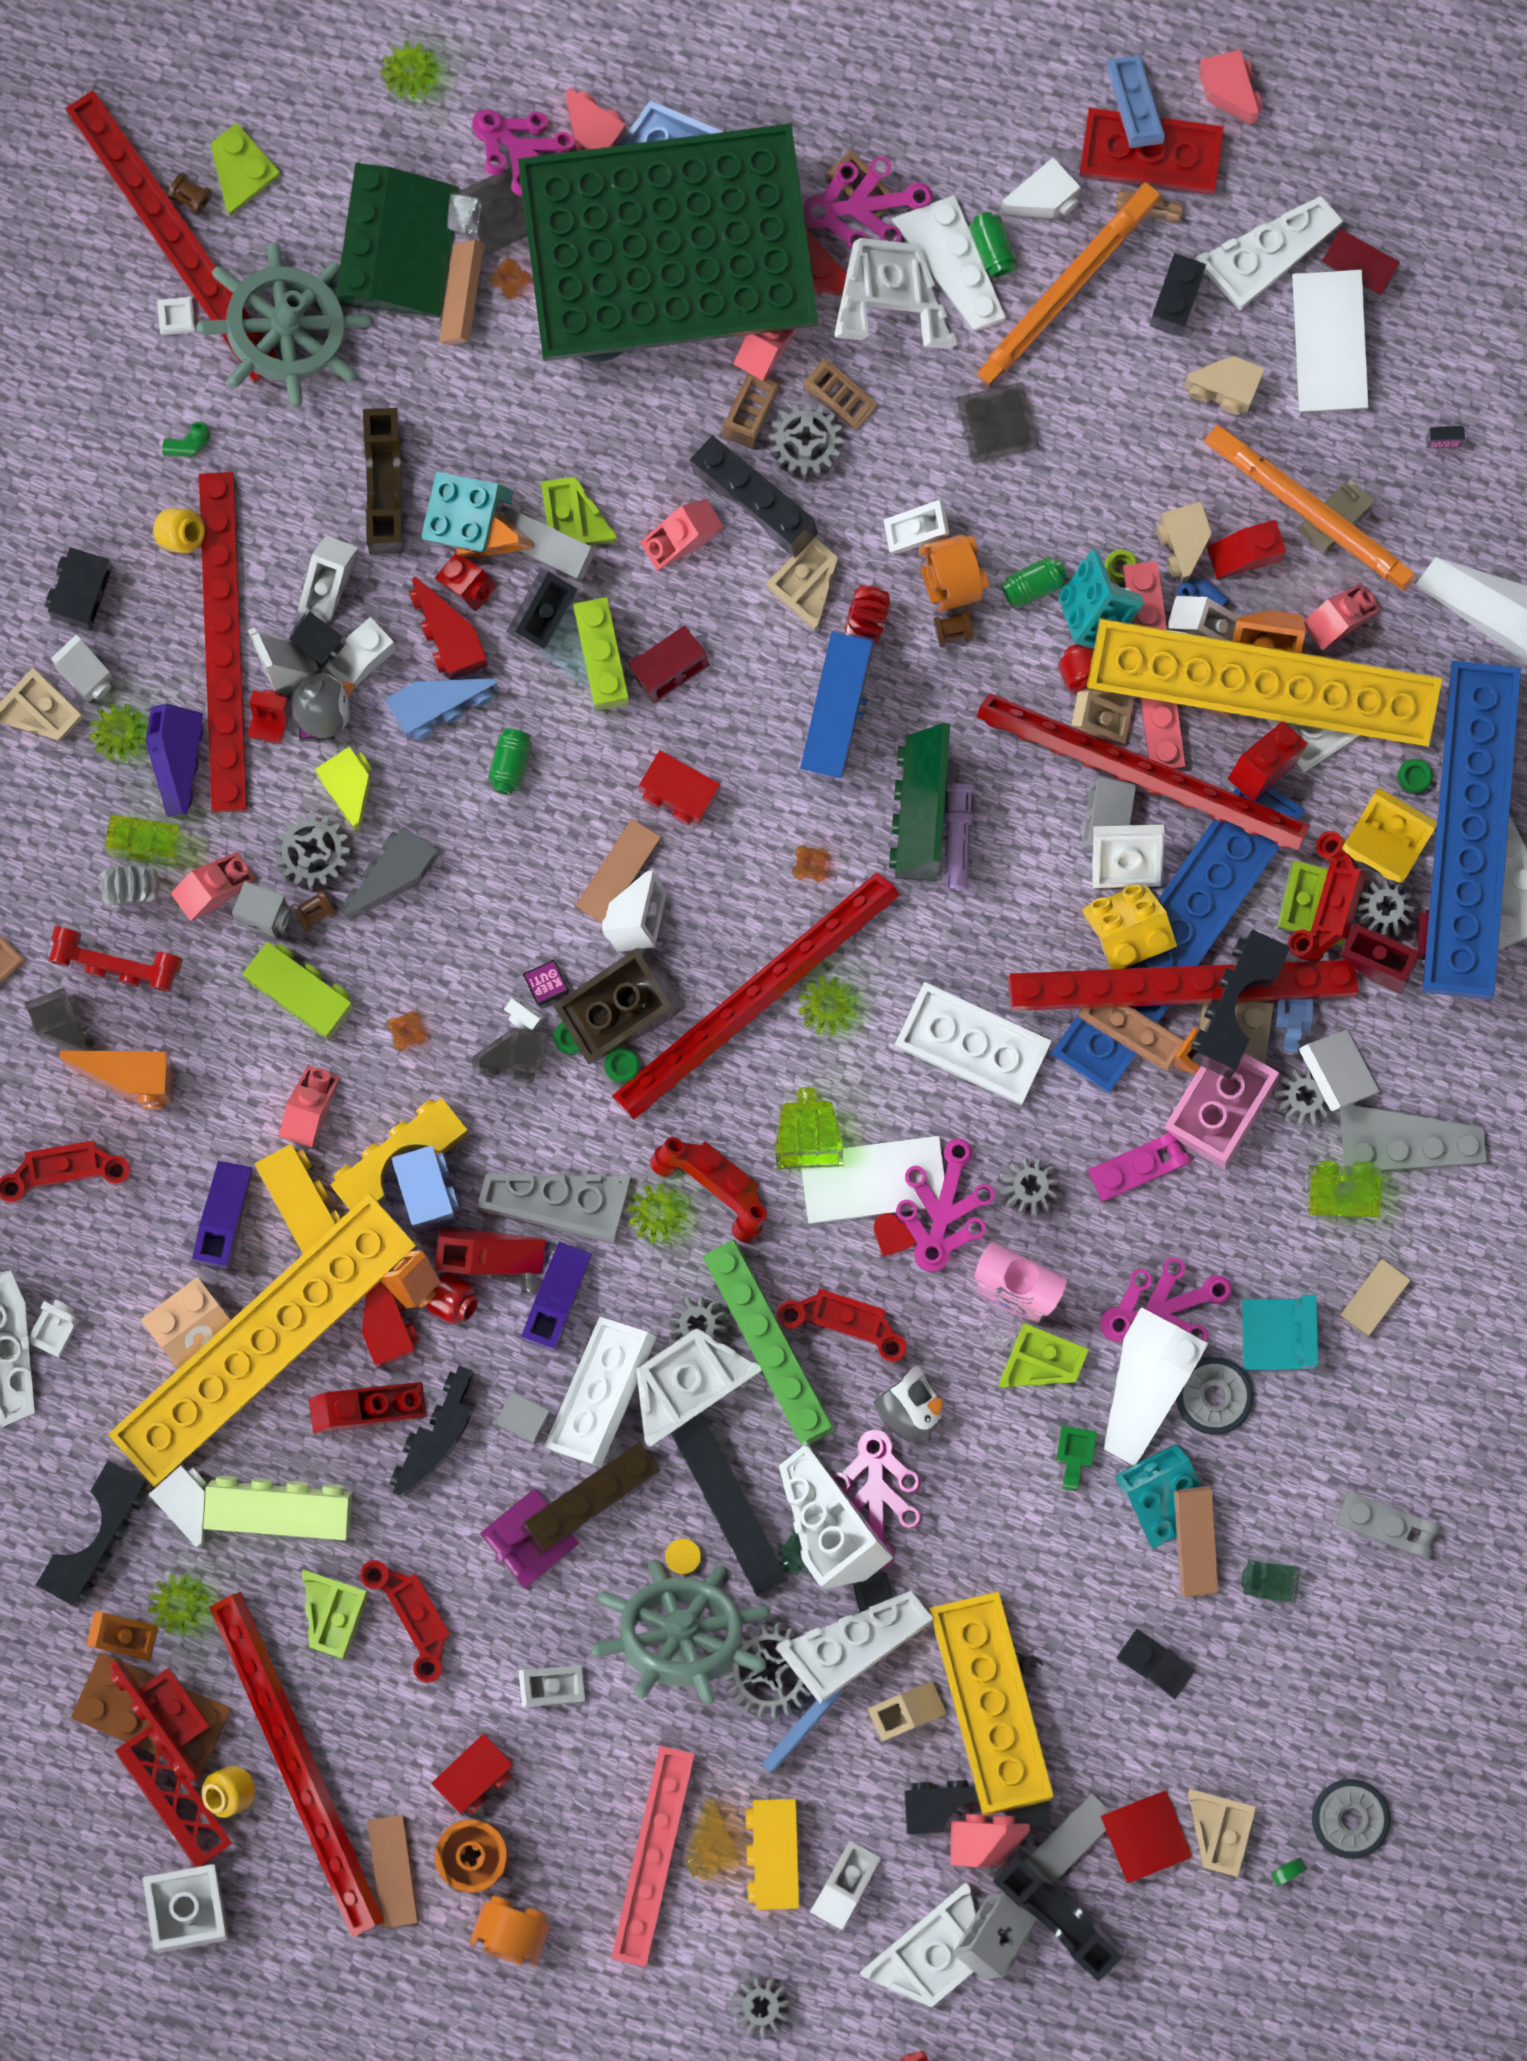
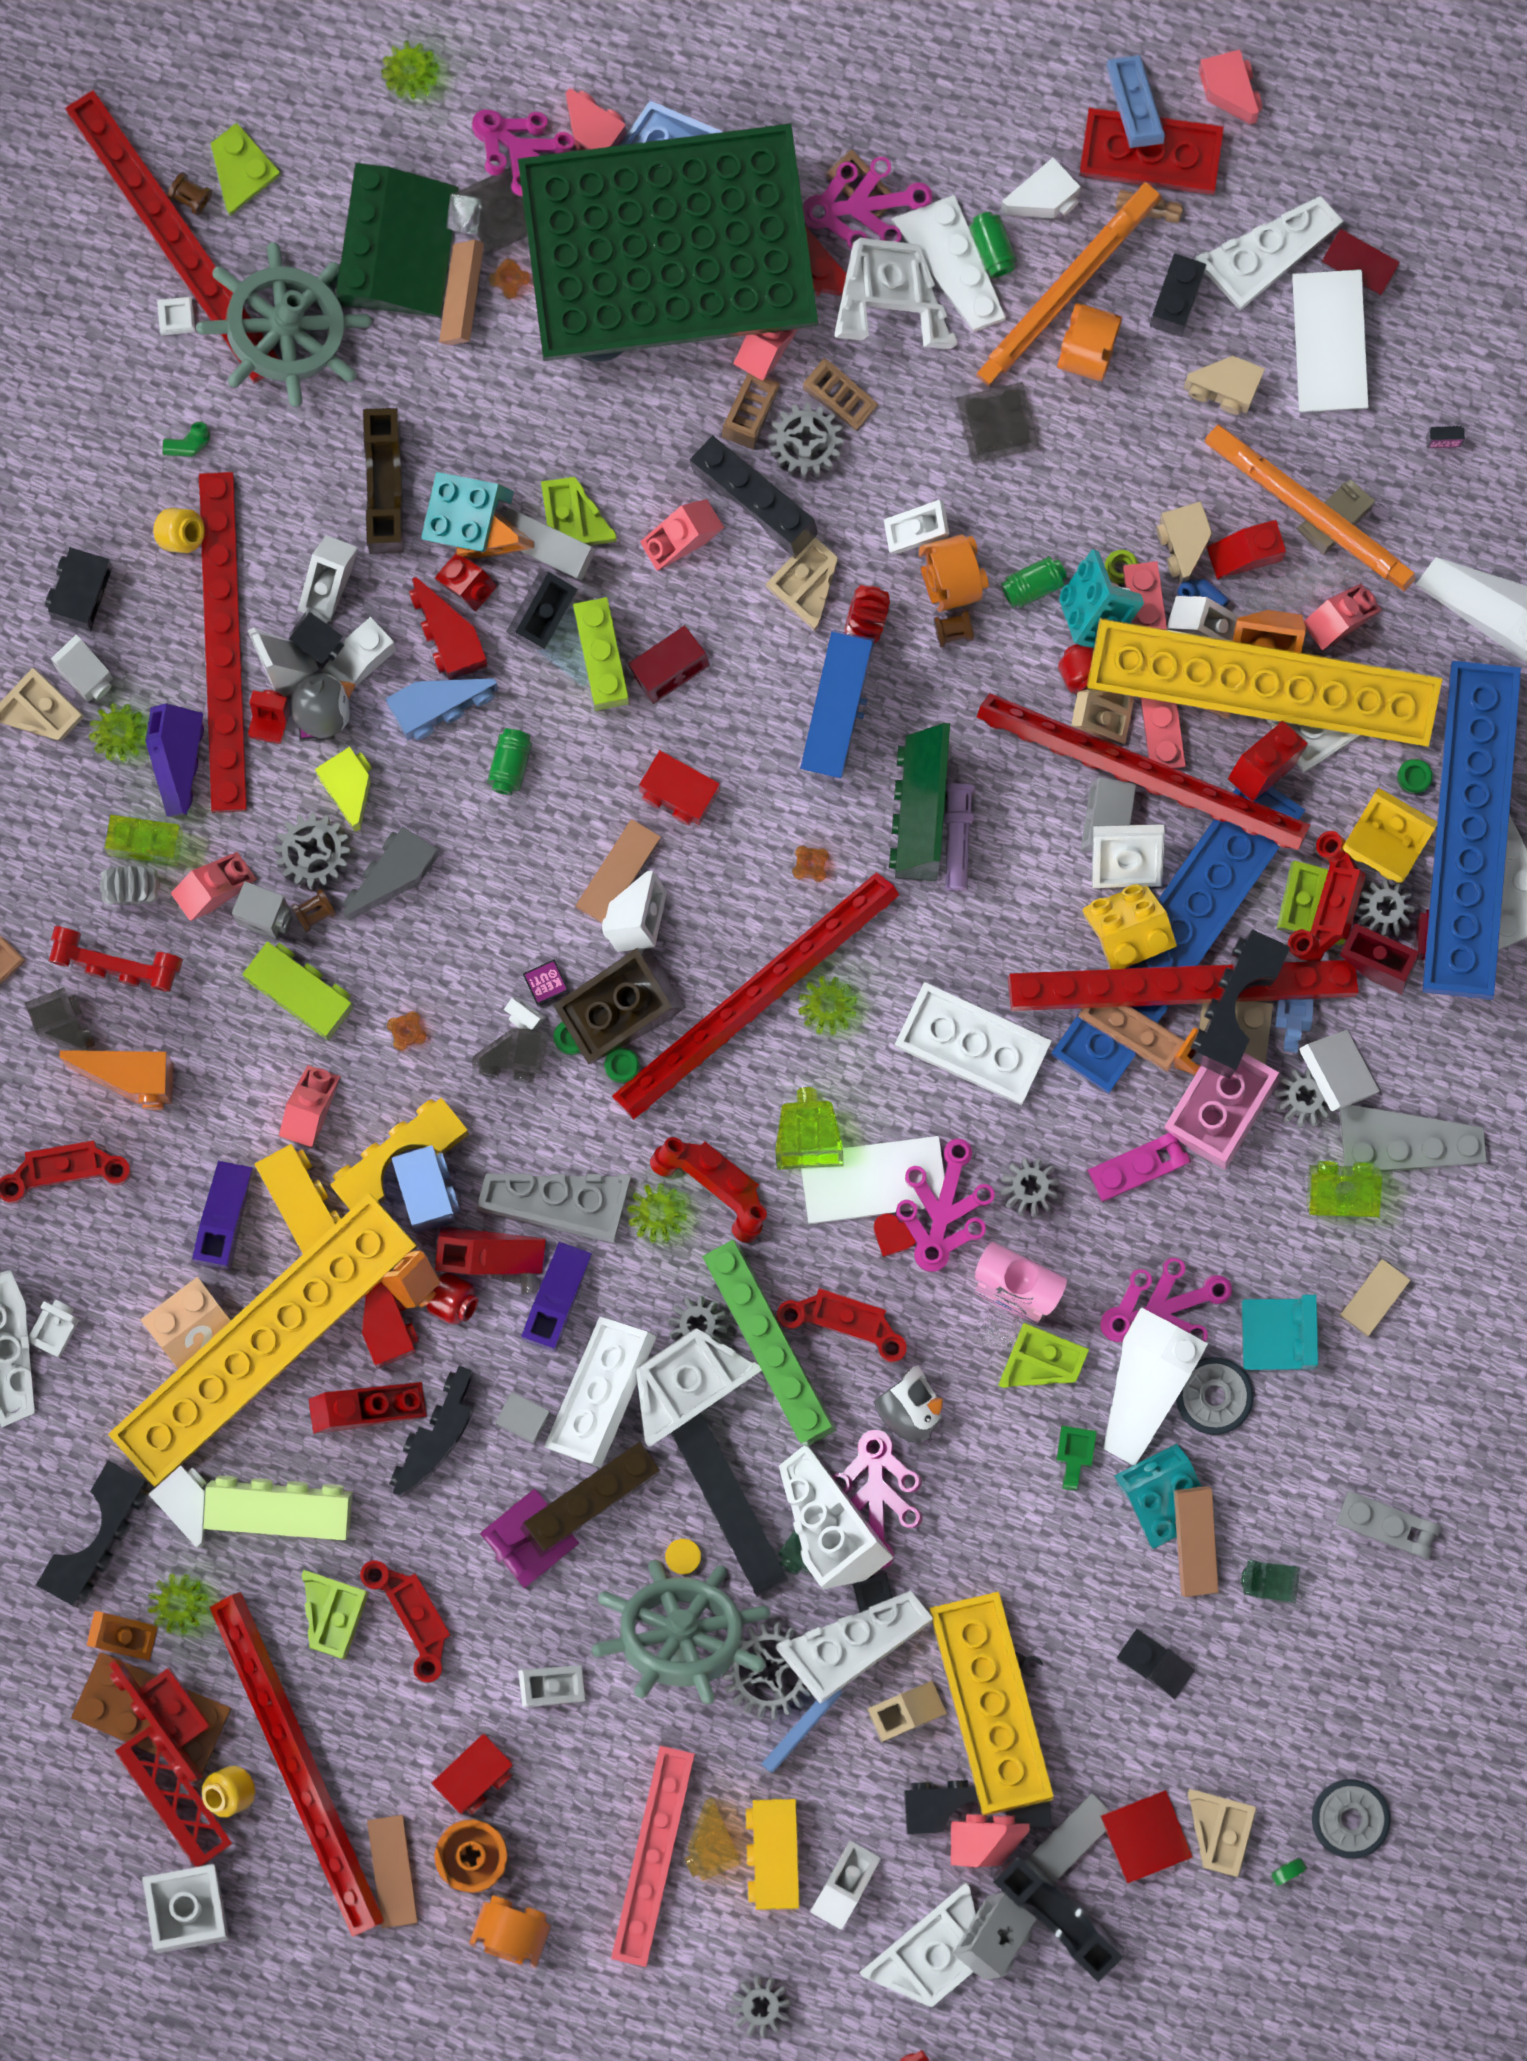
none -> orange brick [1057,303,1123,382]

